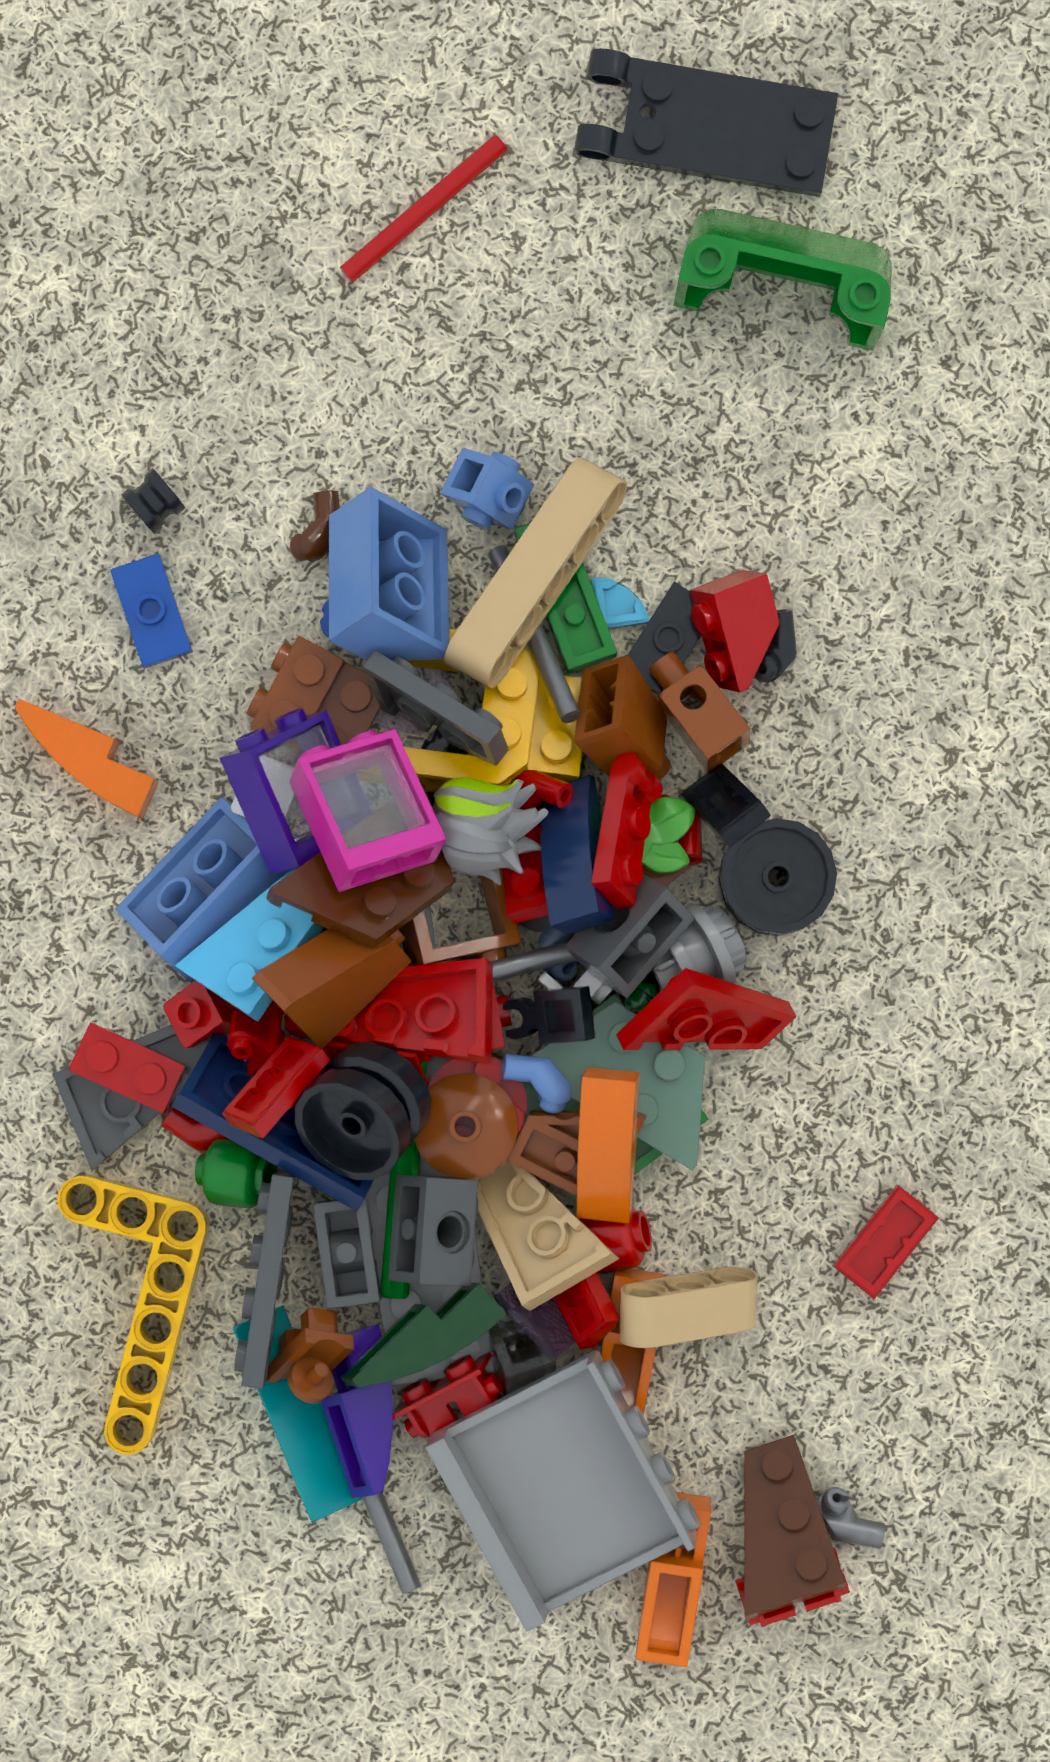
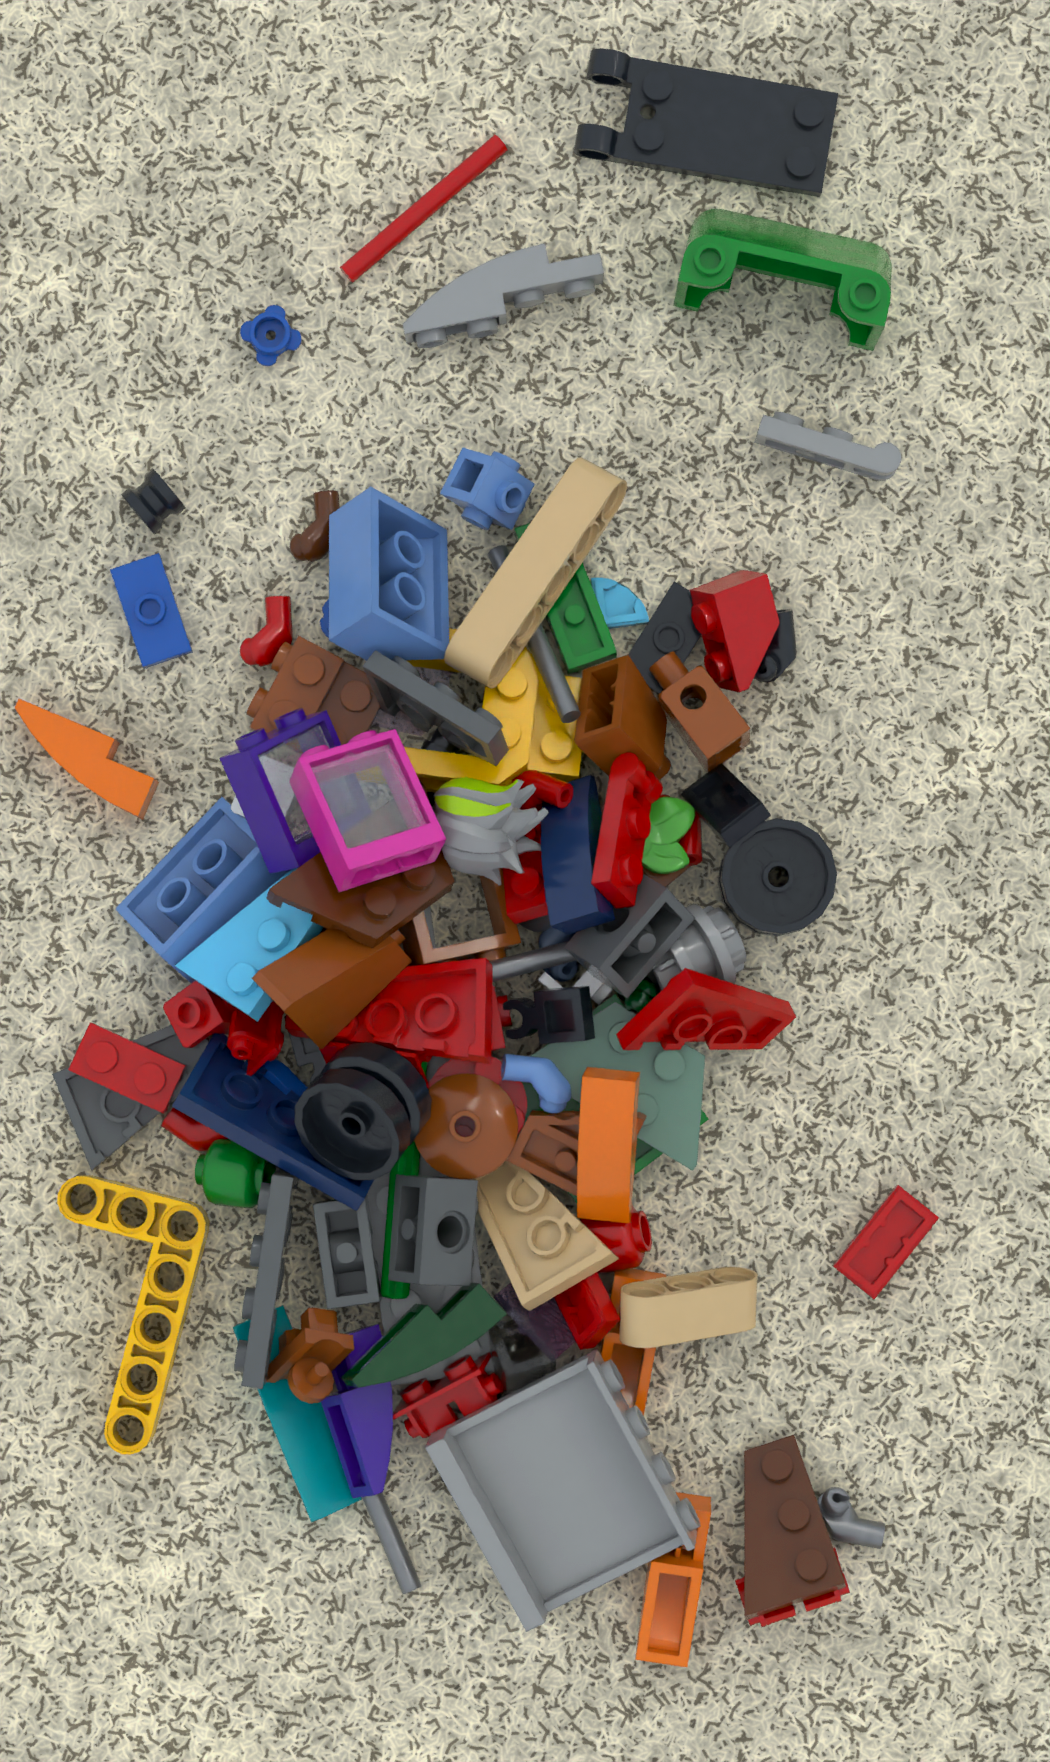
red plate [222,1036,330,1139] -> none
none -> blue plate [240,305,302,366]
none -> red arm [240,596,293,667]
none -> light grey slope [403,243,604,348]
none -> light grey plate [754,412,902,481]

